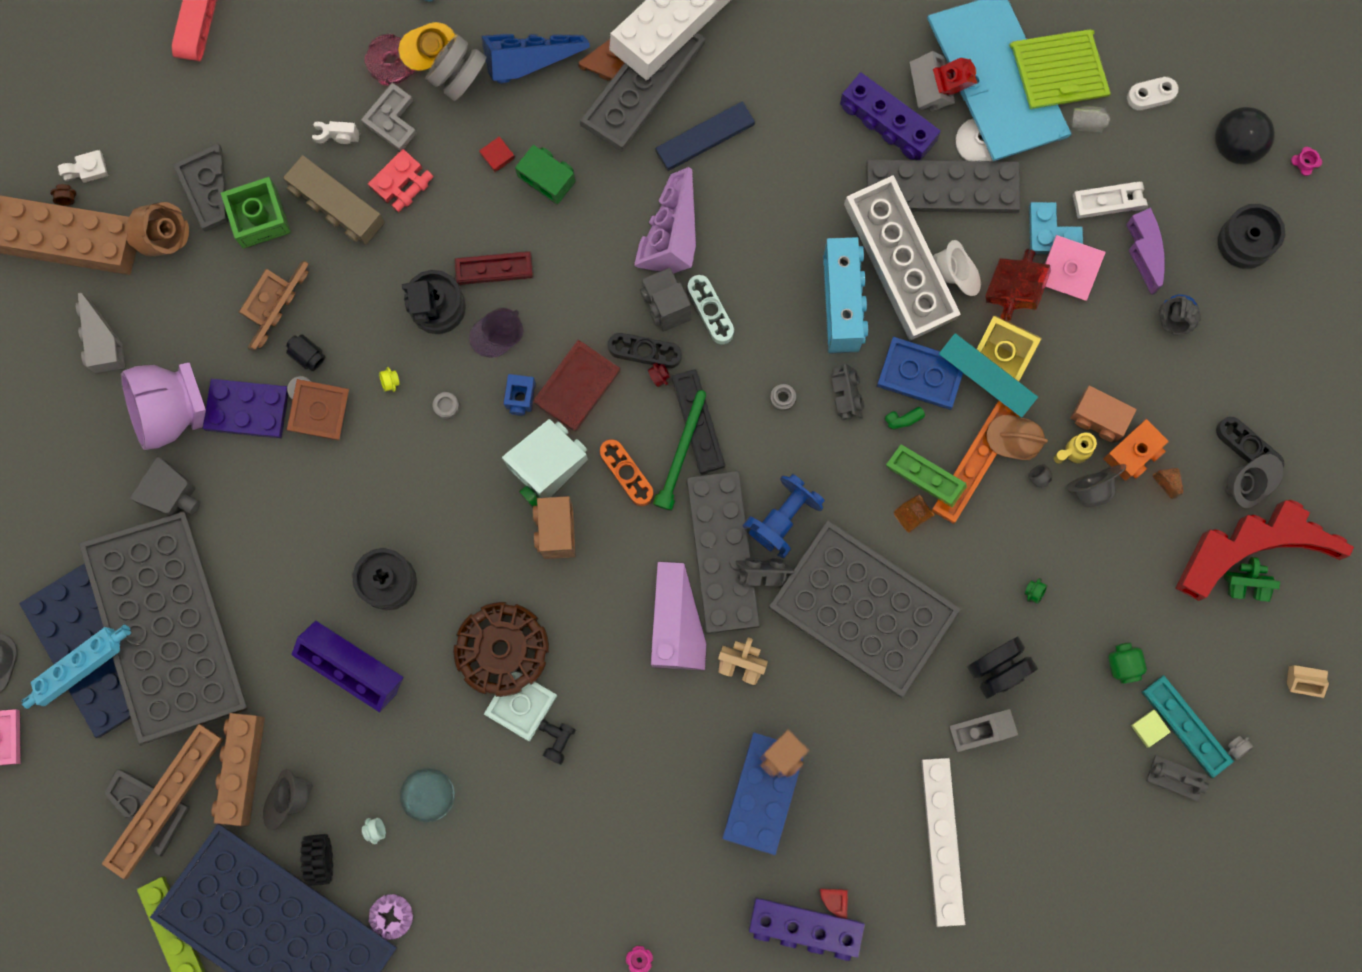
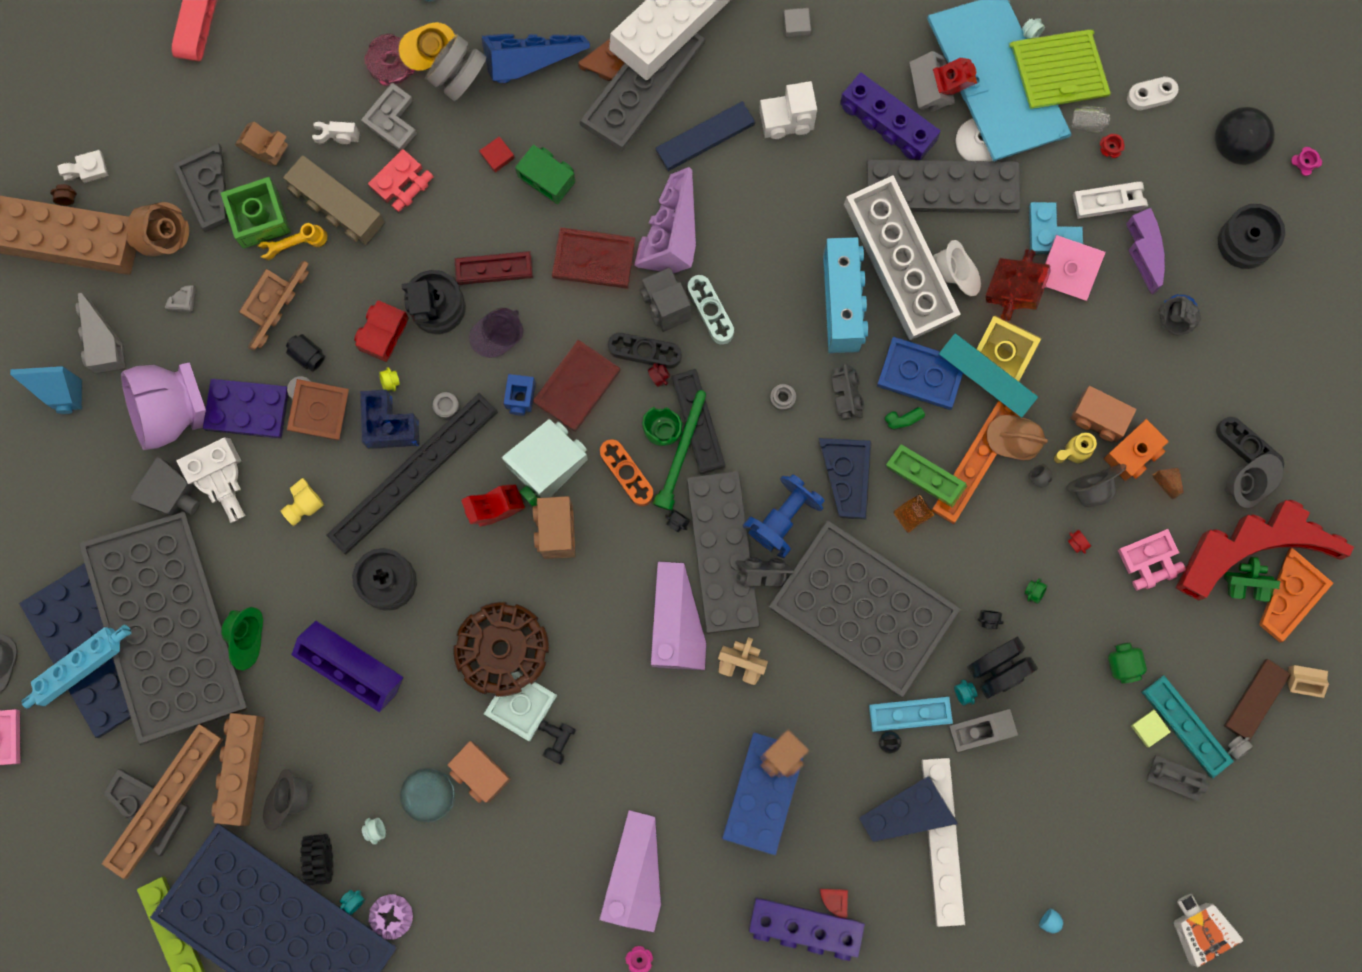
none -> dark azure slope [10,366,82,414]
none -> light grey tile [165,285,196,312]
none -> white brick [176,437,246,523]
none -> green piece [221,607,263,671]
none -> medium nougat brick [235,121,288,166]
none -> yellow brick [258,223,328,260]
none -> light yellow piece [280,478,324,526]
none -> black tile [326,393,498,555]
none -> teal plate [340,890,365,915]
none -> red brick [354,300,409,362]
none -> clear blue brick [360,389,420,449]
none -> nougat brick [448,741,511,803]
none -> red brick [461,484,525,527]
none -> clear red plate [552,227,636,289]
none -> lavender wedge [600,810,661,932]
none -> green hair [642,407,683,446]
none -> black plate [665,509,690,532]
none -> white brick [759,81,817,139]
none -> light grey tile [784,8,811,37]
none -> dark blue wing [819,438,871,519]
none -> dark blue wing [859,776,958,842]
none -> medium azure tile [869,697,953,732]
none -> black hinge [879,732,901,754]
none -> teal plate [954,680,978,706]
none -> black plate [977,610,1004,629]
none -> light aqua plate [1022,19,1045,39]
none -> medium azure hinge [1039,908,1063,933]
none -> red plate [1068,530,1091,554]
none -> red plate [1100,134,1125,158]
none -> bright pink plate [1118,529,1186,591]
none -> torso [1174,894,1243,967]
none -> reddish brown tile [1224,659,1291,741]
none -> orange wing [1259,548,1333,643]

